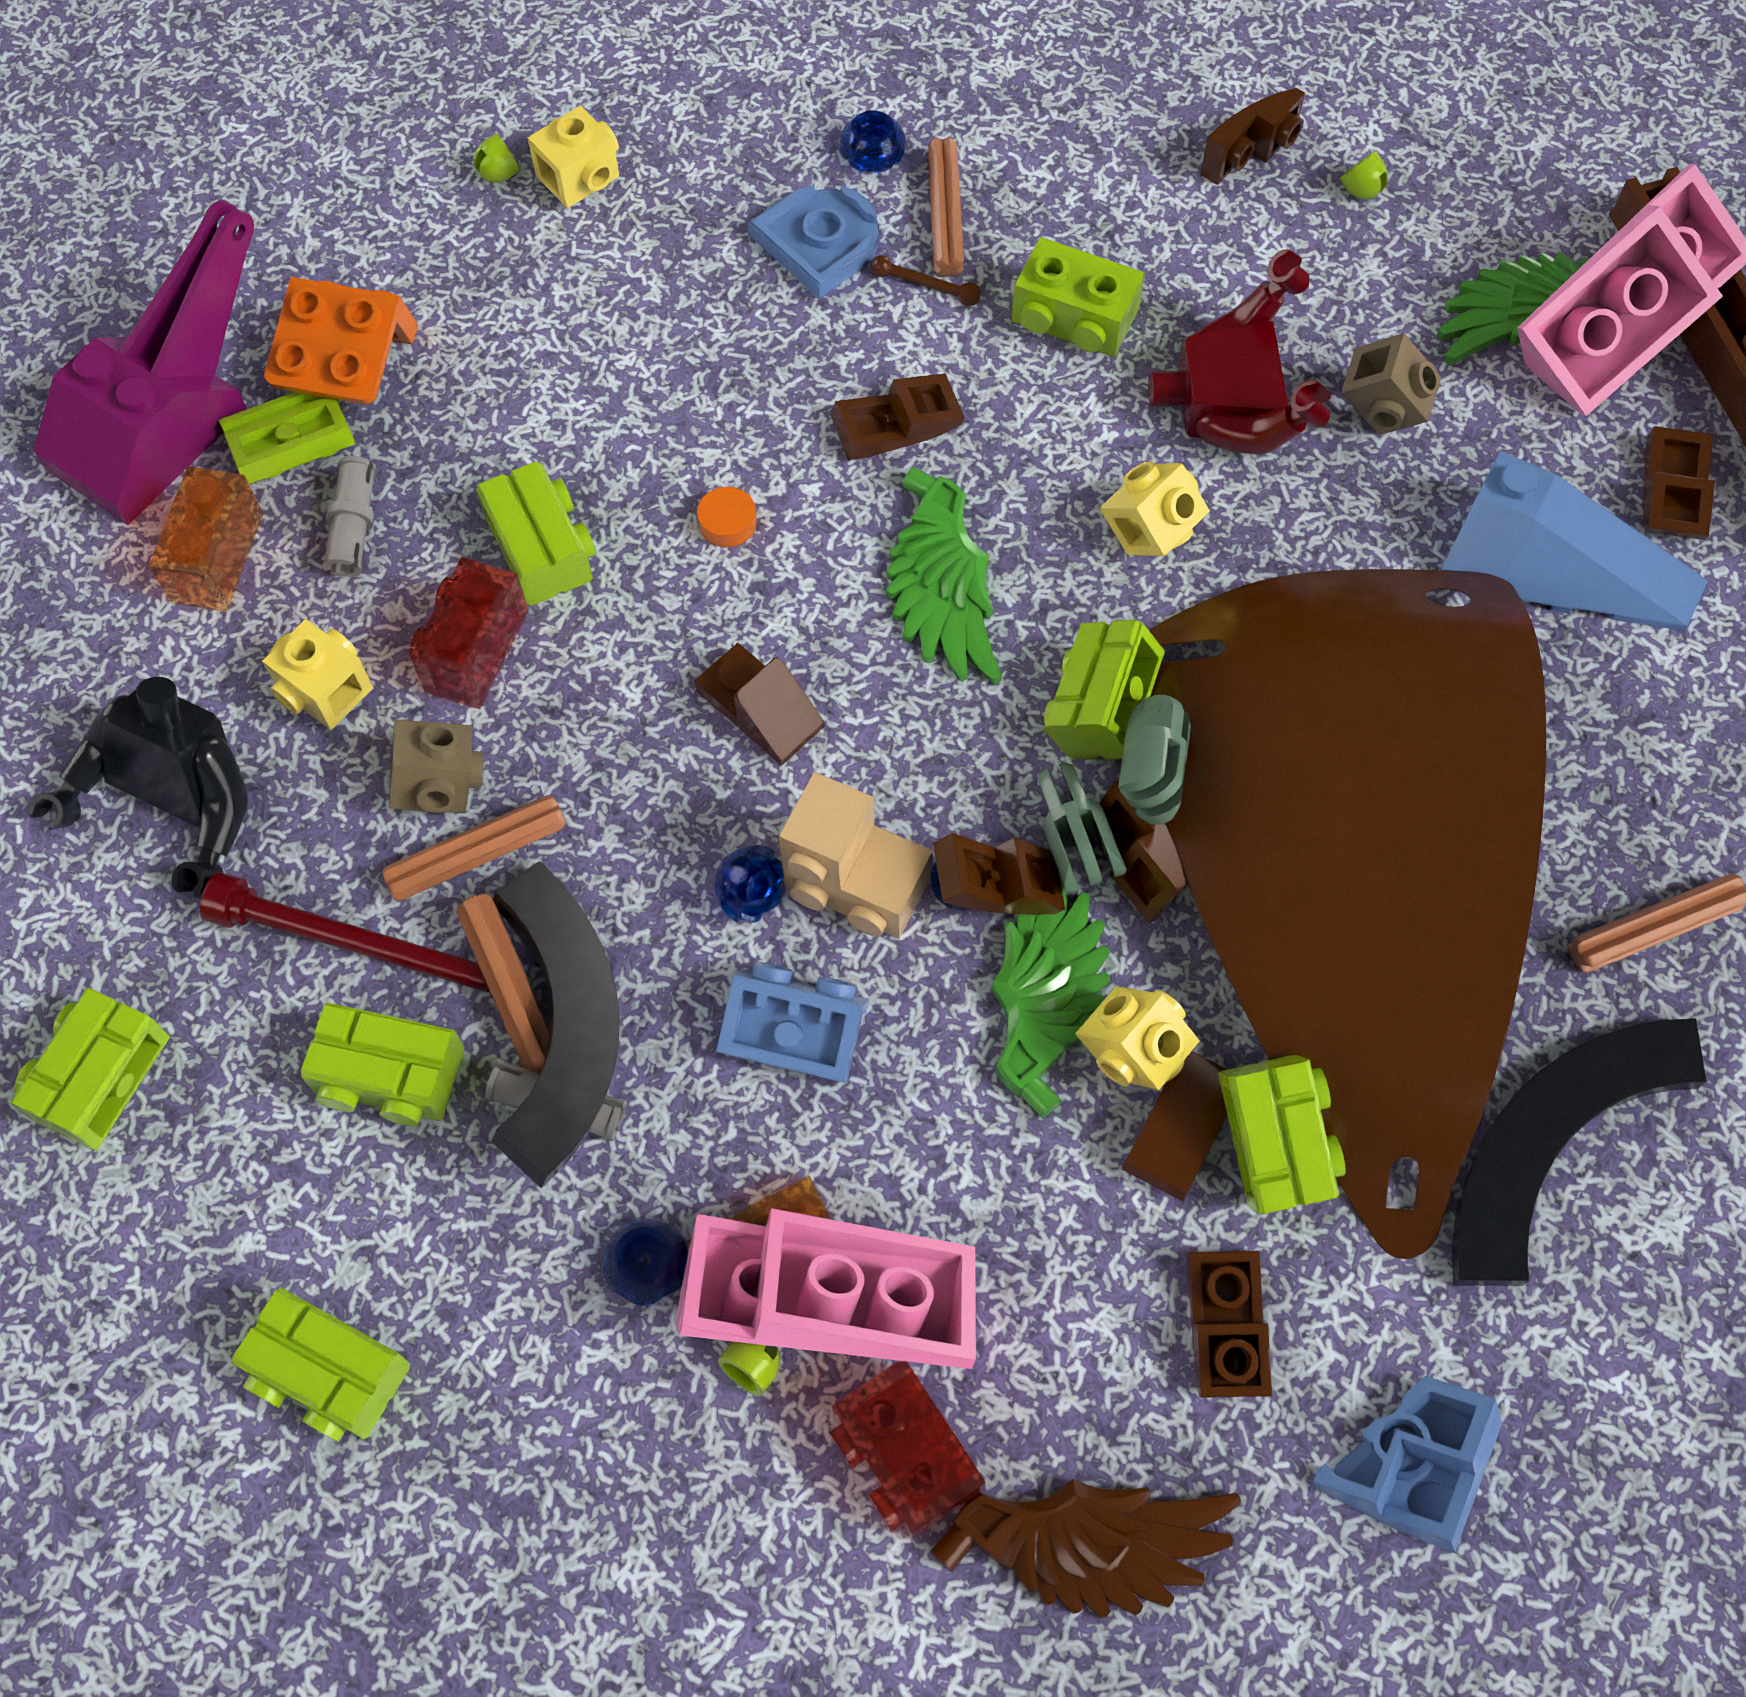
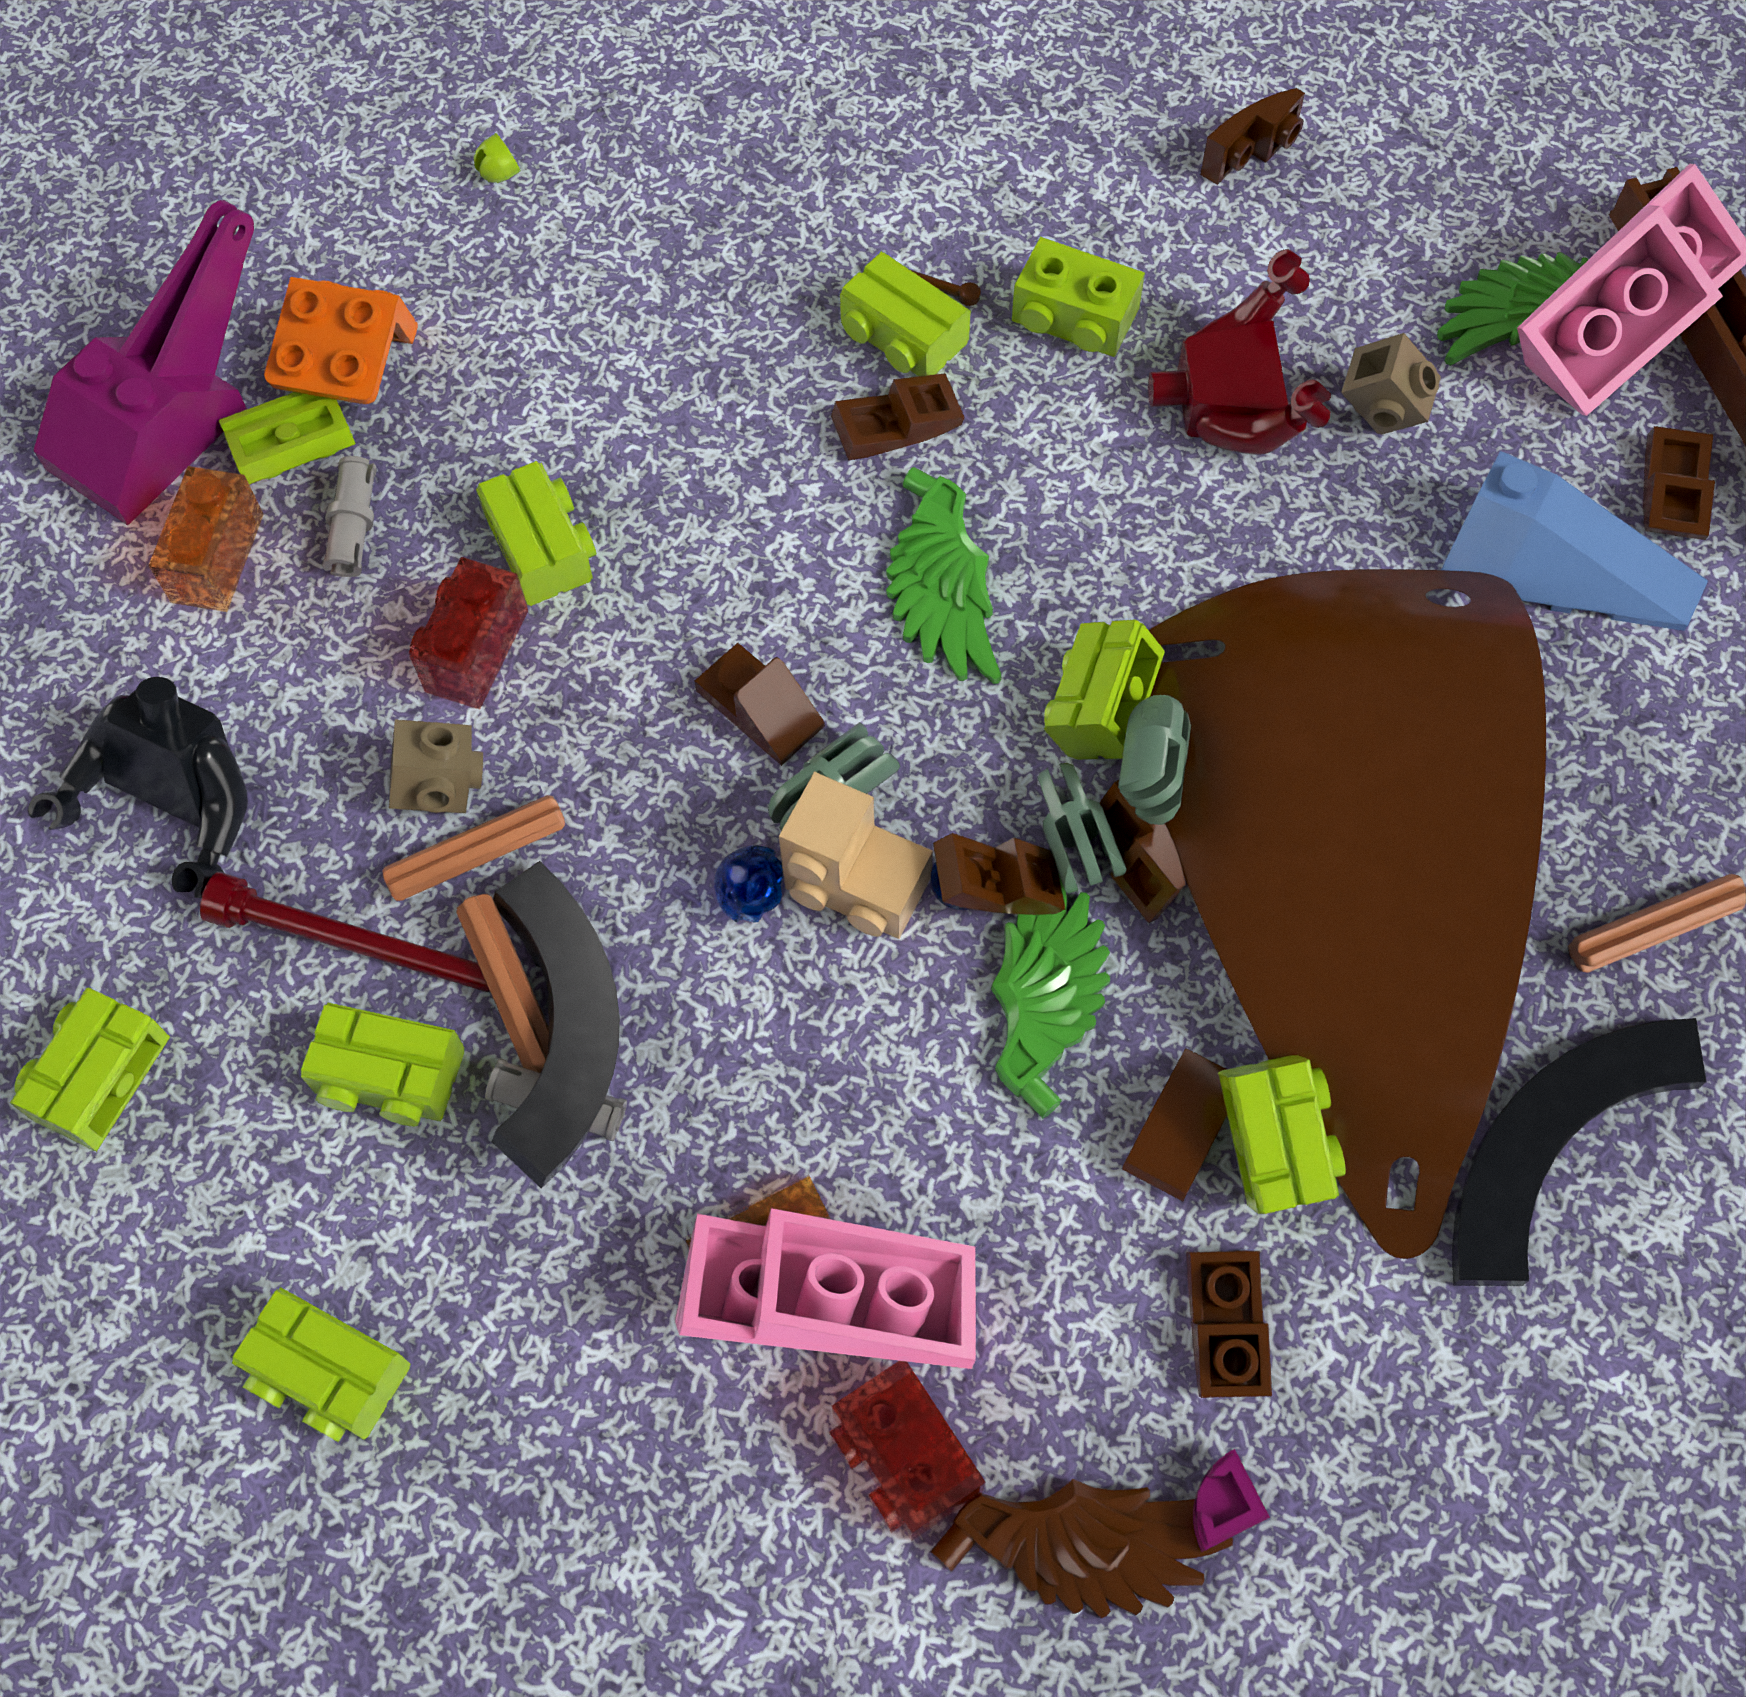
light yellow brick [262,619,373,730] -> none
light yellow brick [527,105,619,209] -> none
clear blue plate [603,1218,688,1306] -> none
orange tile [697,487,757,547] -> none
medium blue bracket [716,962,869,1083] -> none
lime hinge [718,1342,781,1396] -> none
medium blue tile [747,185,879,299] -> none
clear blue plate [840,110,906,173] -> none
nougat axle [928,137,964,277] -> none
light yellow brick [1075,986,1200,1090] -> none
light yellow brick [1099,461,1210,556] -> none
medium blue slope [1313,1376,1502,1553] -> none
lime hinge [1339,150,1388,200] -> none
none -> sand green arm [768,722,901,831]
none -> lime brick [840,251,971,376]
none -> magenta tile [1193,1449,1270,1552]

